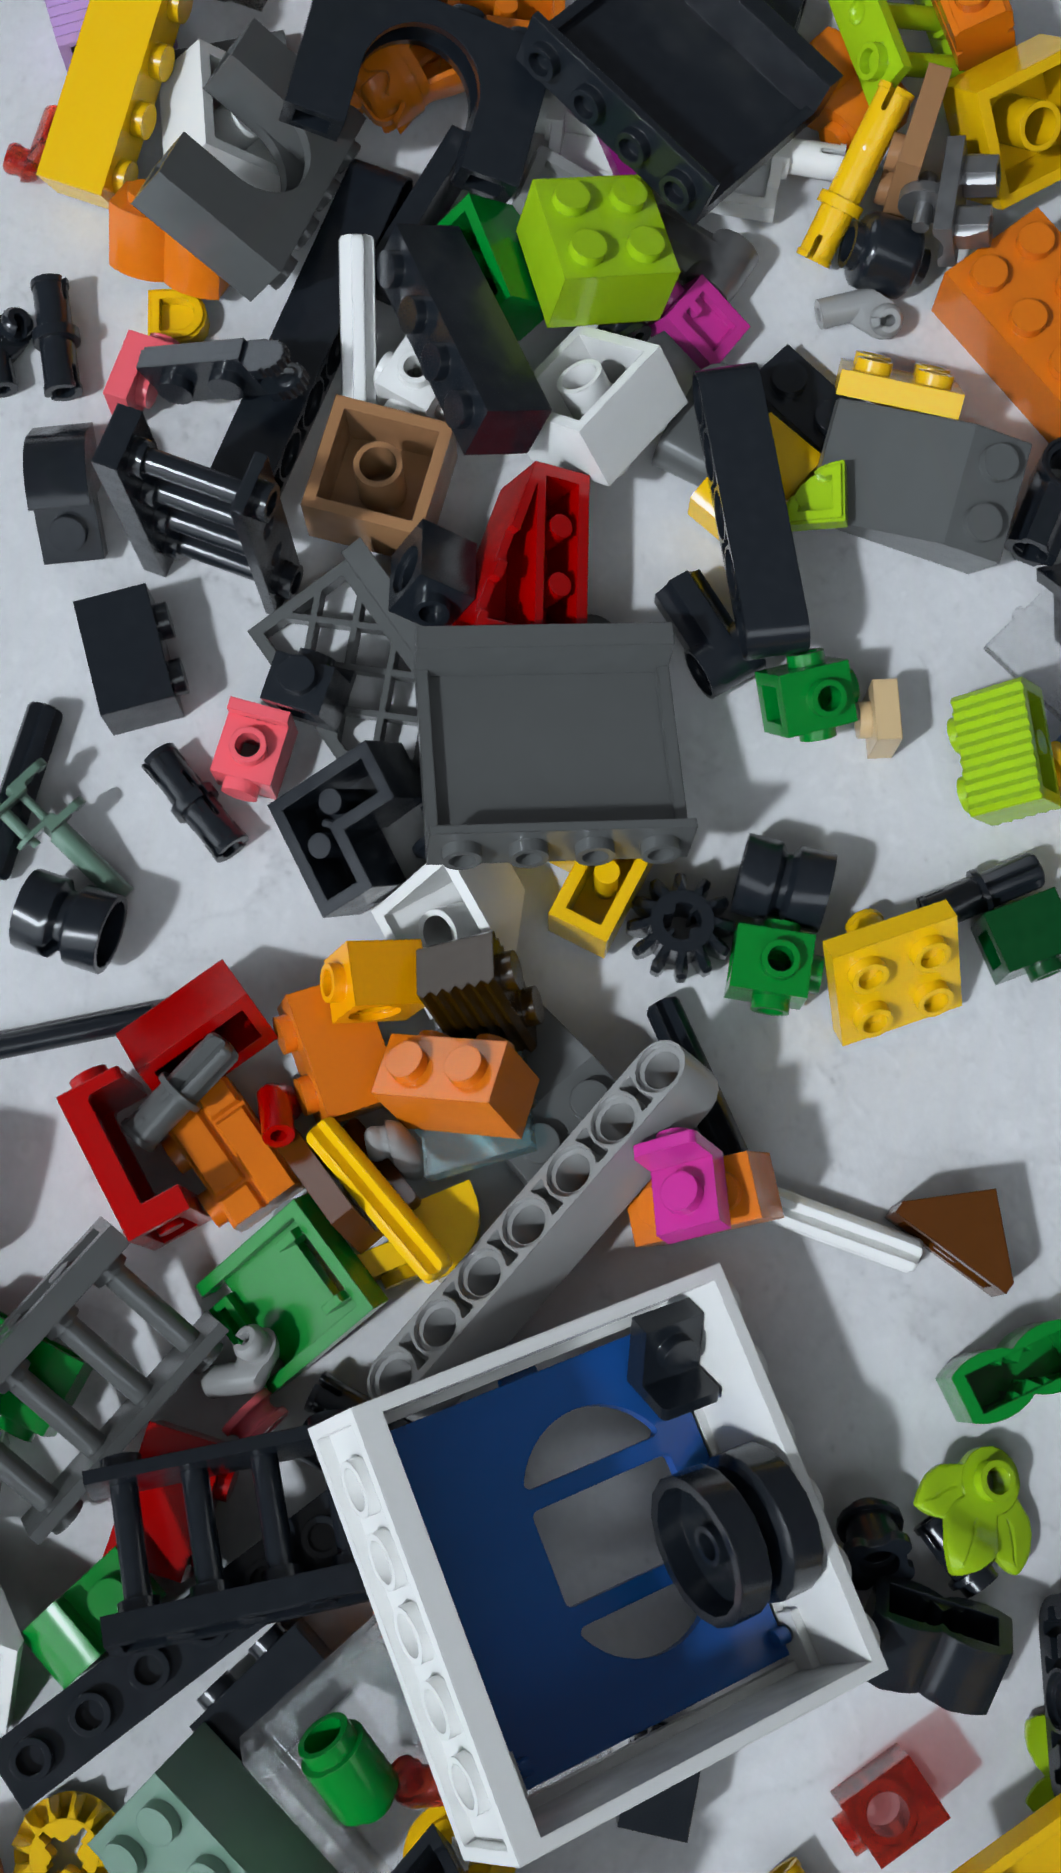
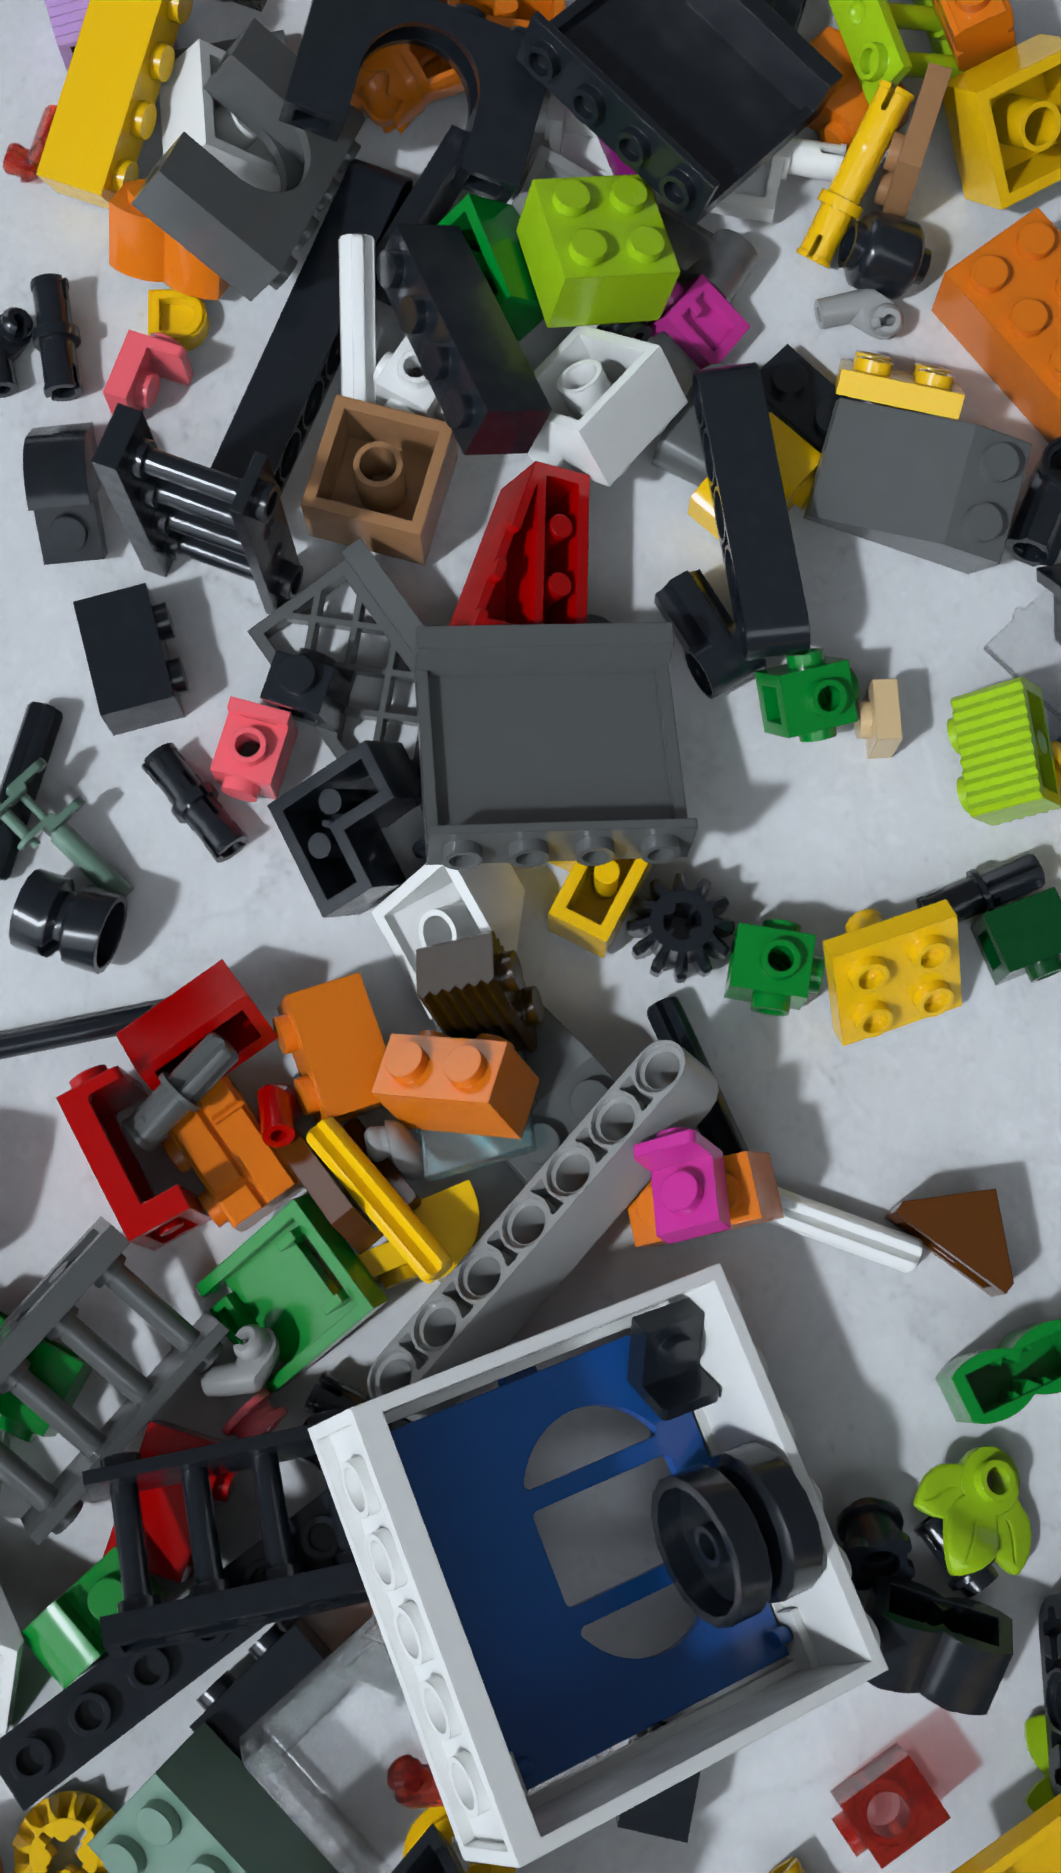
black hinge [136,338,310,405] -> none
green brick [298,1712,399,1827] -> none
light orange brick [320,939,425,1024] -> none
black brick [388,518,477,626] -> none
black wheel [730,833,837,934] -> none
lime tile [787,460,848,532] -> none
flat silver hips [897,135,1001,267] -> none

